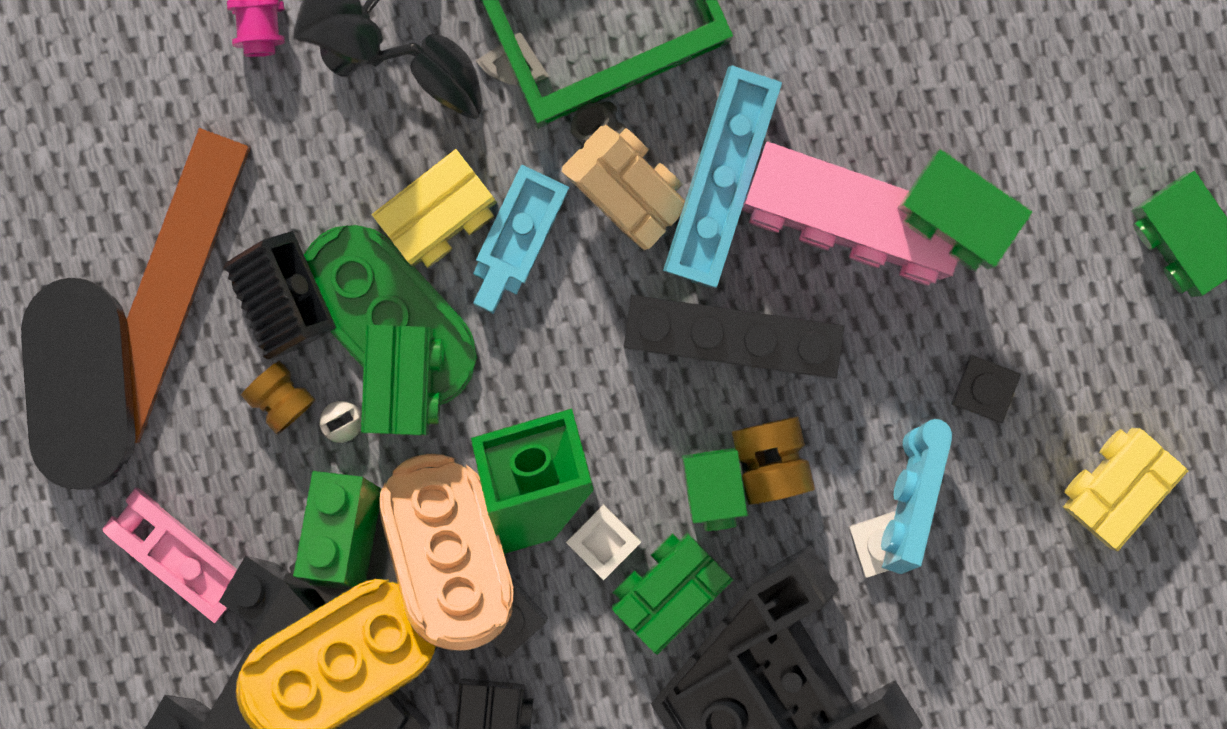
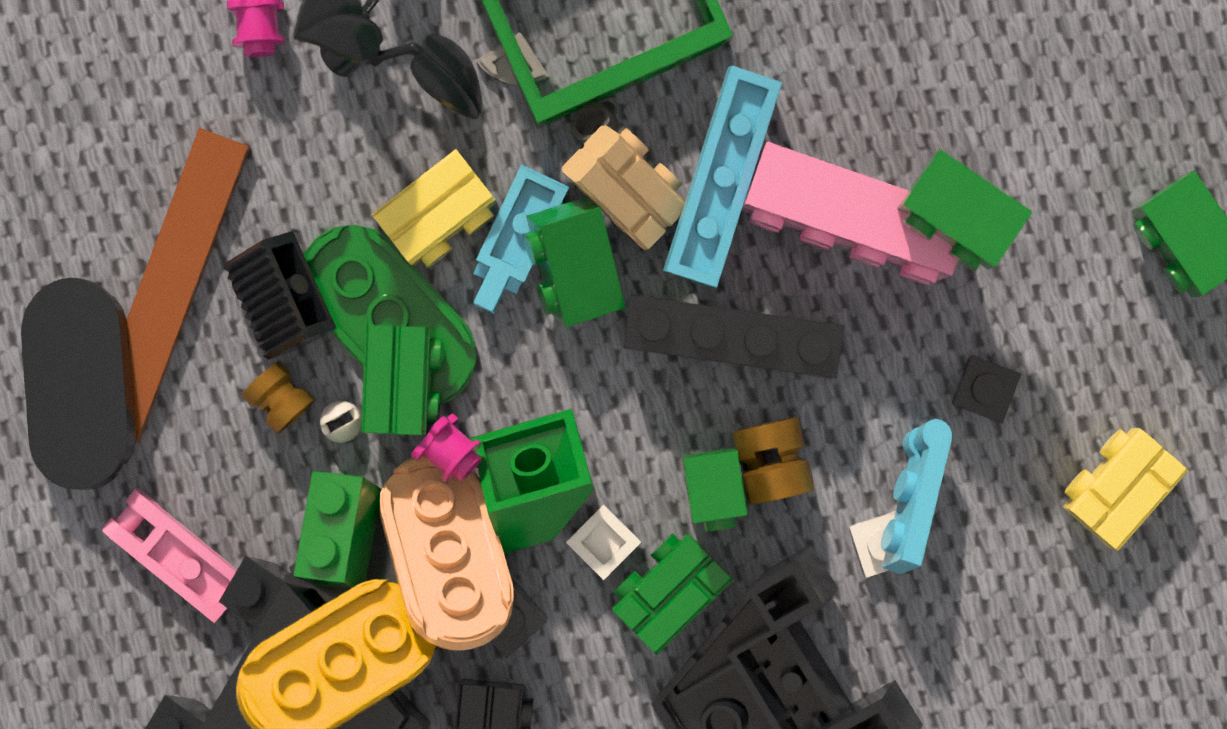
none -> dark pink brick [411,413,482,482]
none -> green brick [524,197,626,327]

